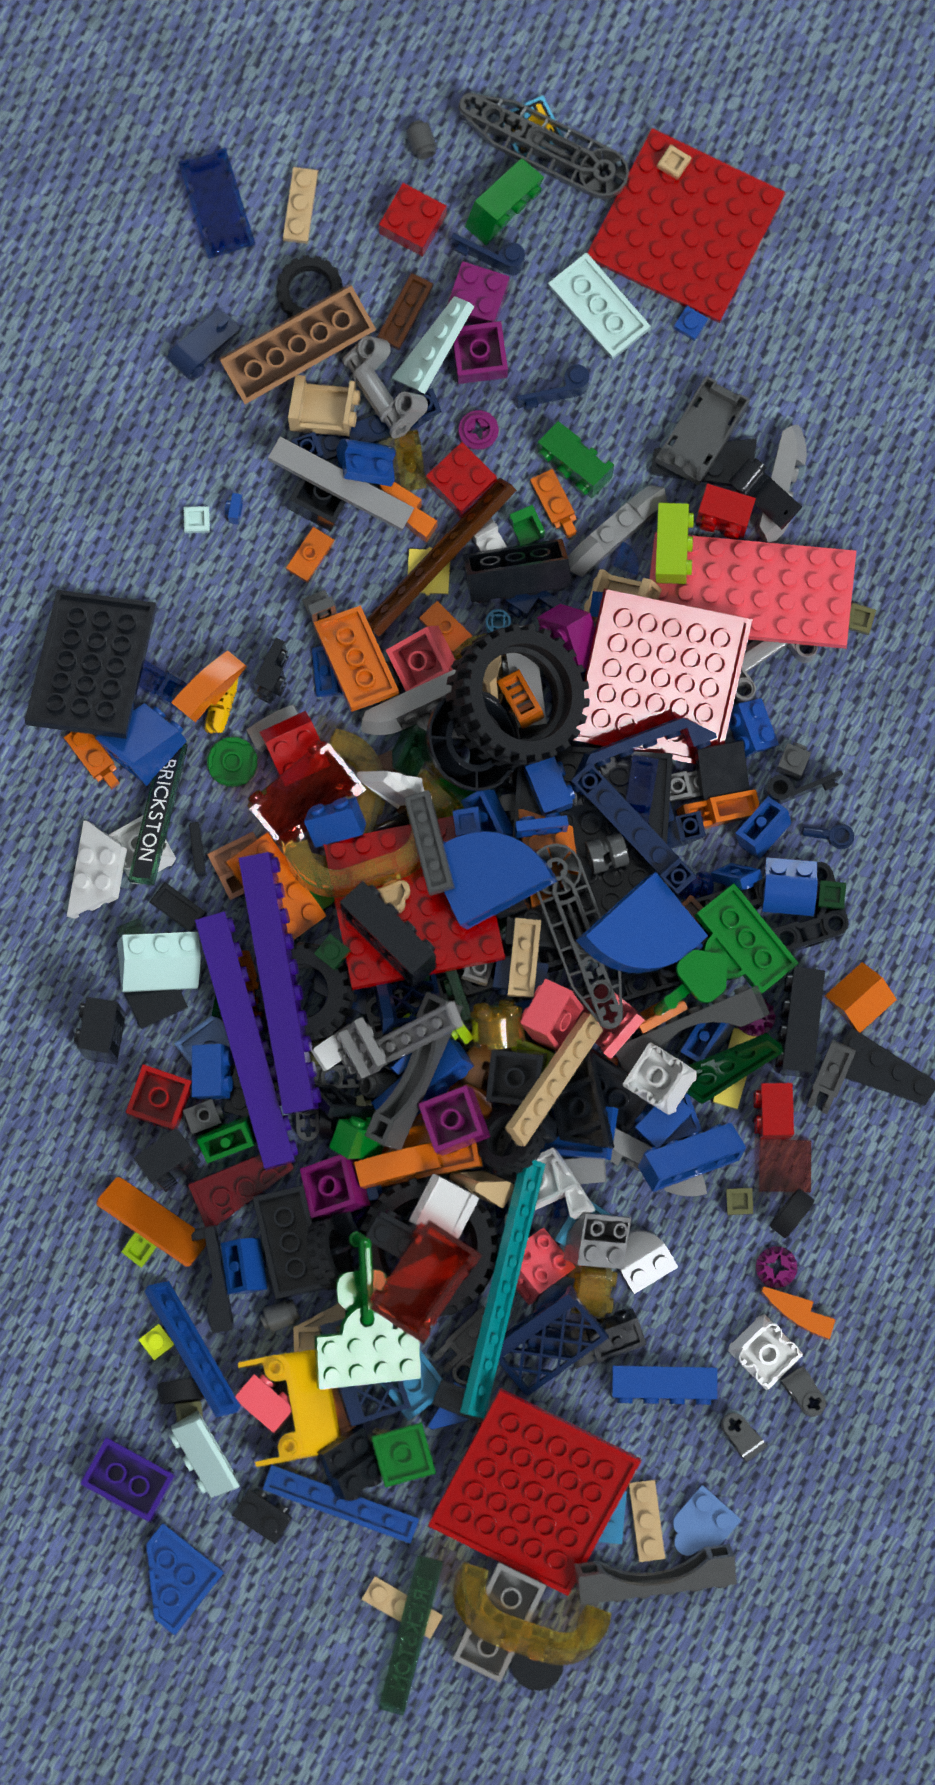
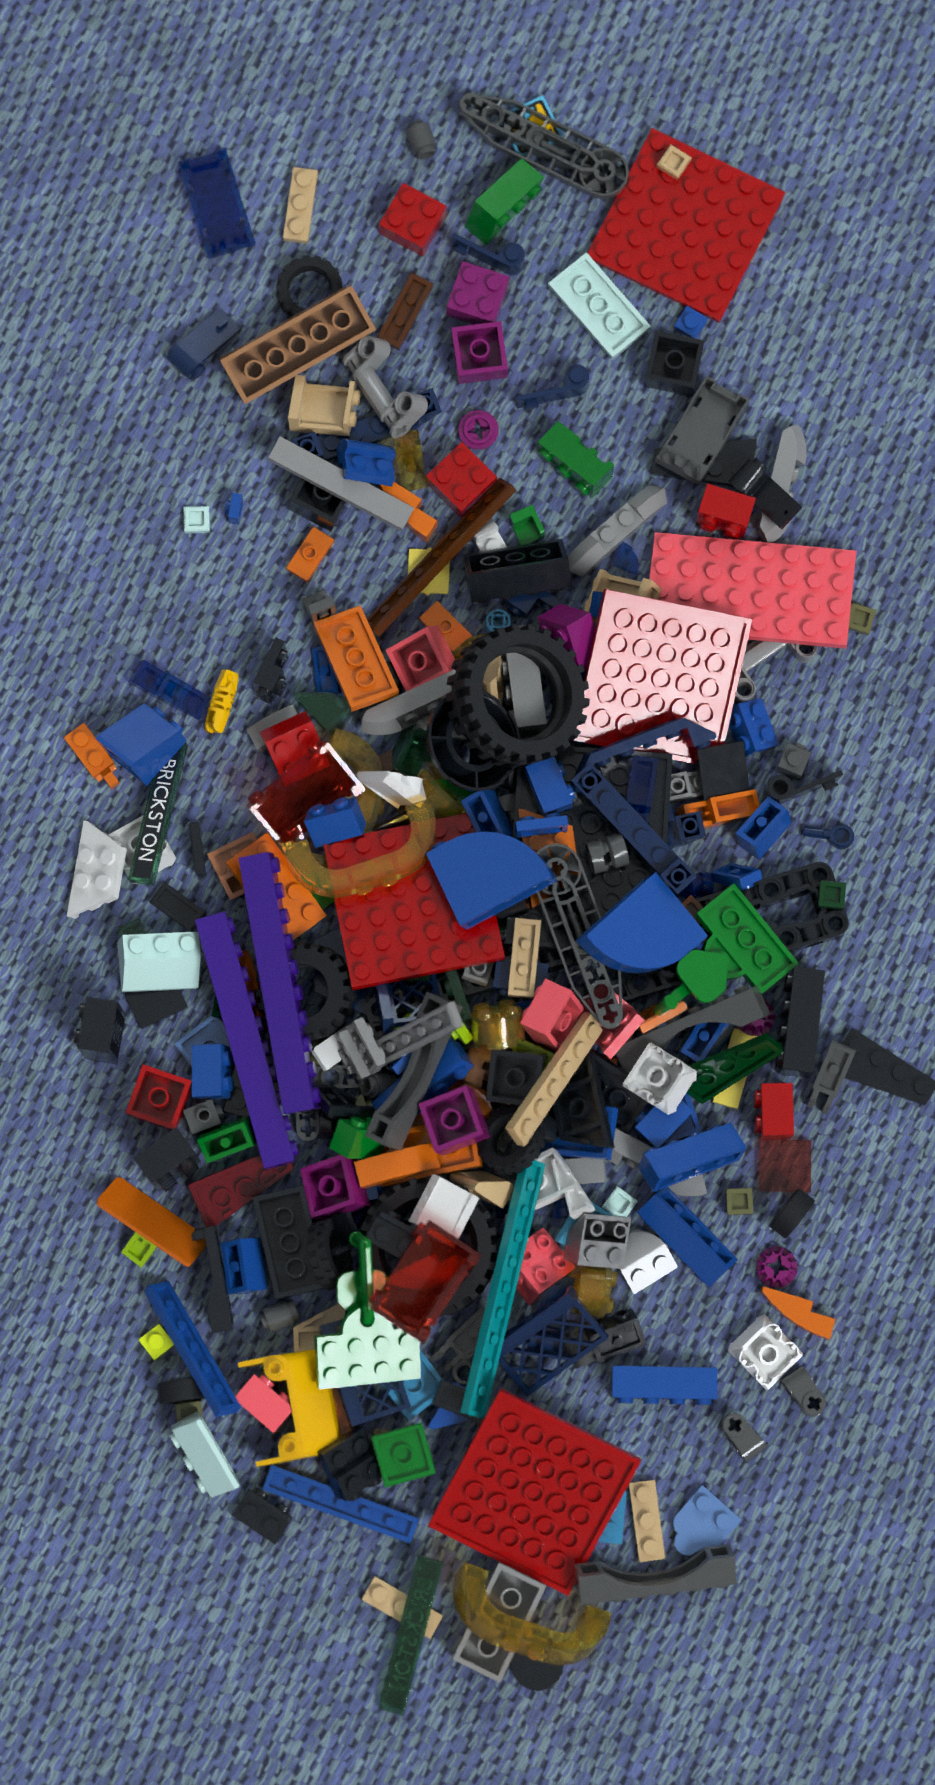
black plate [25,590,157,739] -> none
dark purple brick [80,1437,177,1522] -> none
blue plate [146,1523,225,1636] -> none
orange slope [171,651,247,723] -> none
green tile [207,737,258,787] -> none
dark green plate [314,934,352,971] -> none
black brick [340,881,437,988] -> none
tan tile [378,880,410,914] -> none
light aqua wing [392,296,474,394] -> none
dark grey tile [404,790,455,896] -> none
blue plate [453,806,483,837] -> none
orange slope [497,669,544,729] -> none
orange hinge [530,469,577,539] -> none
lime brick [656,503,694,584] -> none
blue brick [762,857,818,916] -> none
orange slope [824,962,897,1033] -> none
none -> clear green slope [294,692,352,736]
none -> light aqua tile [602,1186,638,1217]
none -> blue brick [637,1187,738,1287]
none -> black brick [644,331,705,397]

